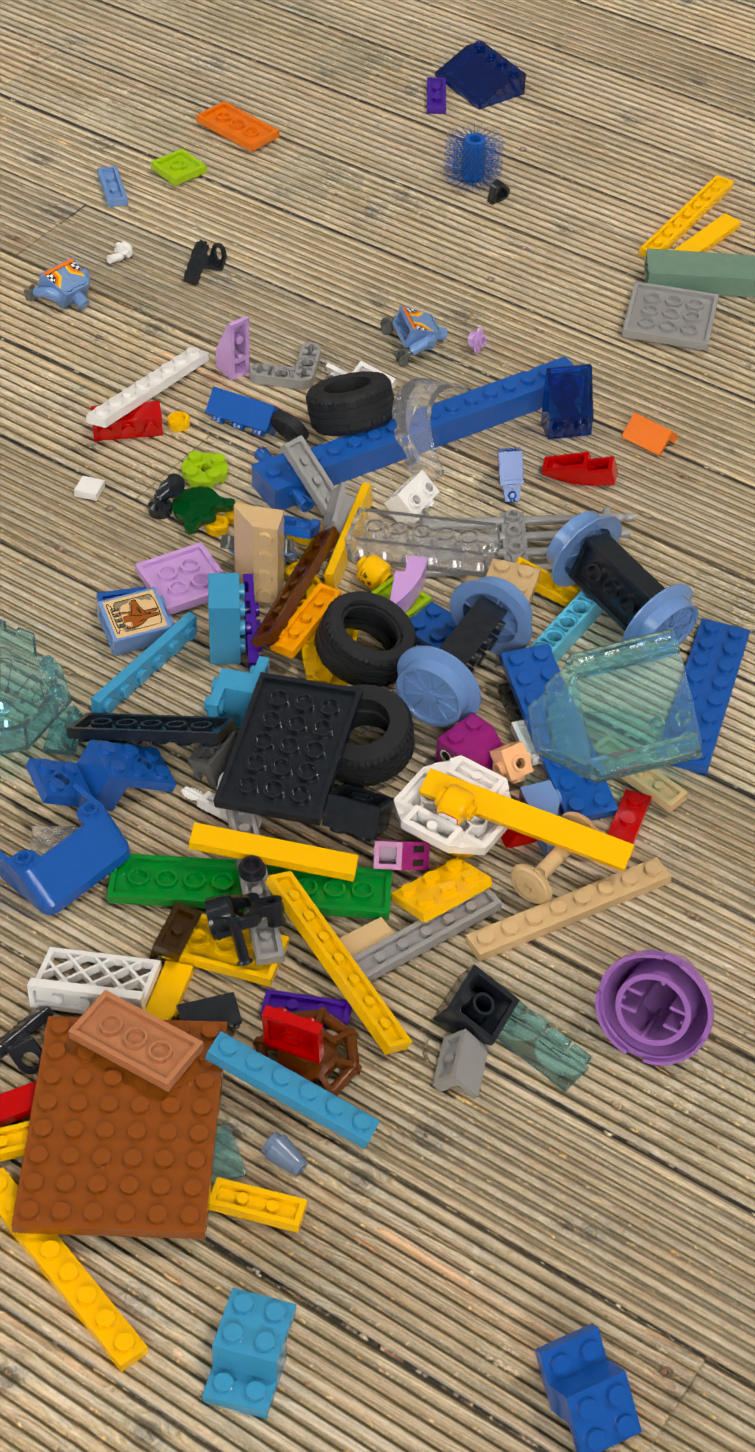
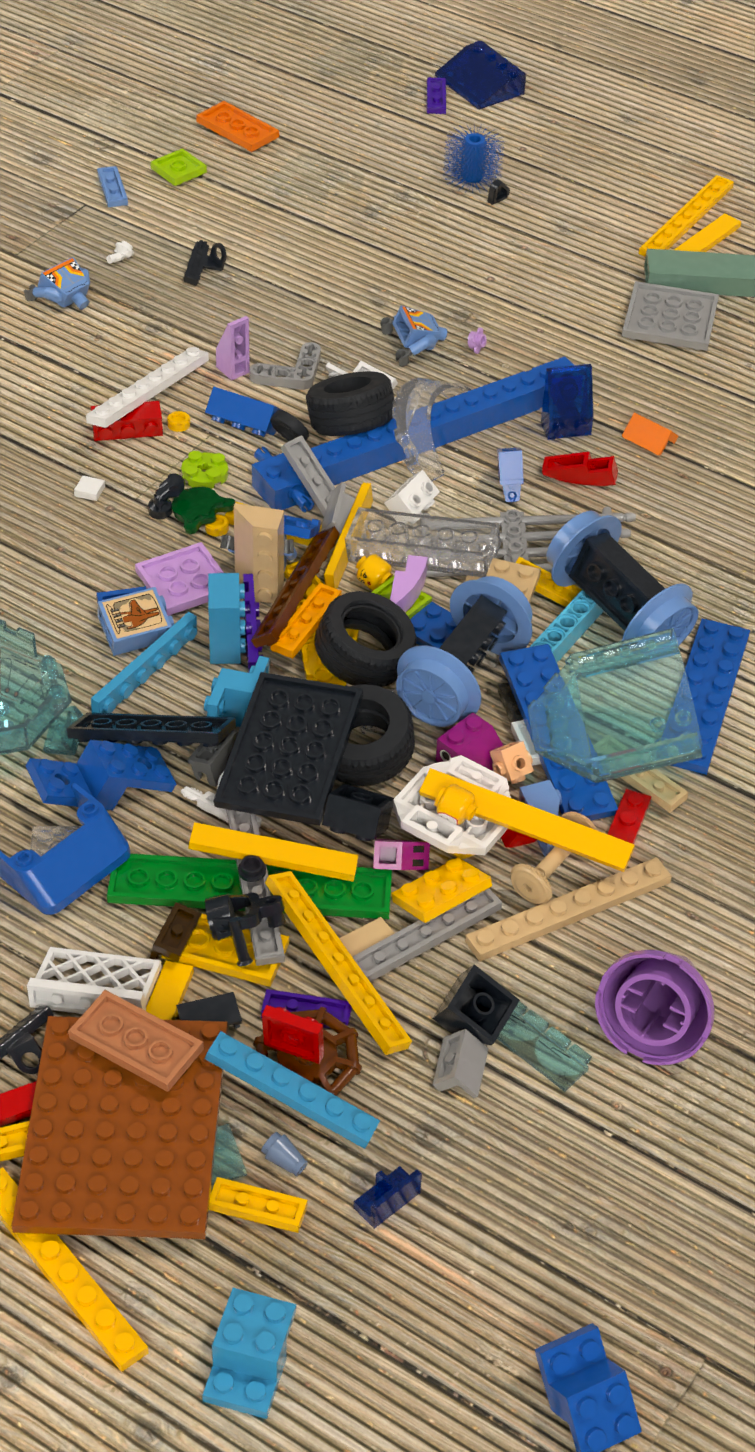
none -> clear blue panel [353,1166,422,1229]

